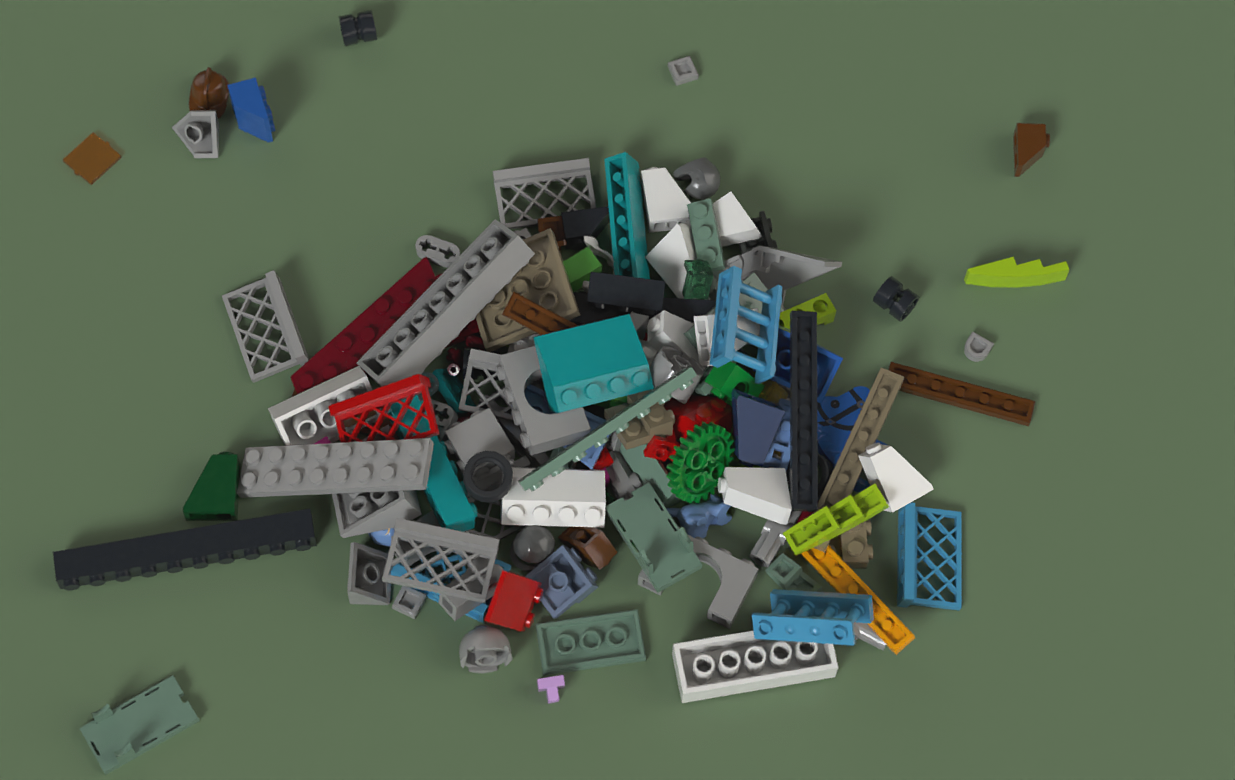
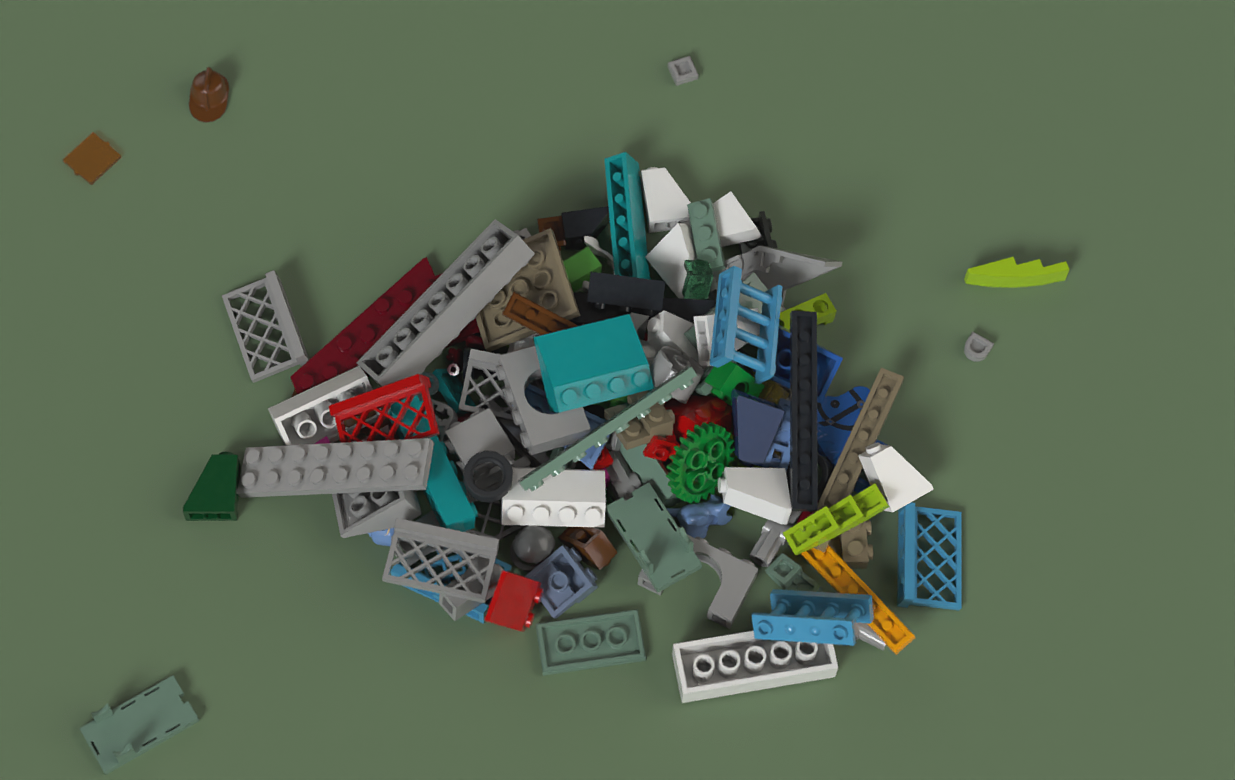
black brick [53,508,317,591] -> none
light grey slope [172,110,220,158] -> none
blue slope [227,77,275,143] -> none
black wheel [339,10,377,46] -> none
light grey slope [347,542,392,605] -> none
light grey tile [392,586,427,619] -> none
light grey beam [415,235,460,268] -> none
light grey cylinder [459,625,512,673] -> none
light grey fence [493,158,596,230] -> none
lavender tile [537,675,565,703] -> none
dark grey helmet [673,157,721,200] -> none
black wheel [873,276,920,322] -> none
reddish brown tile [888,362,1035,426] -> none
reddish brown slope [1013,123,1050,177] -> none

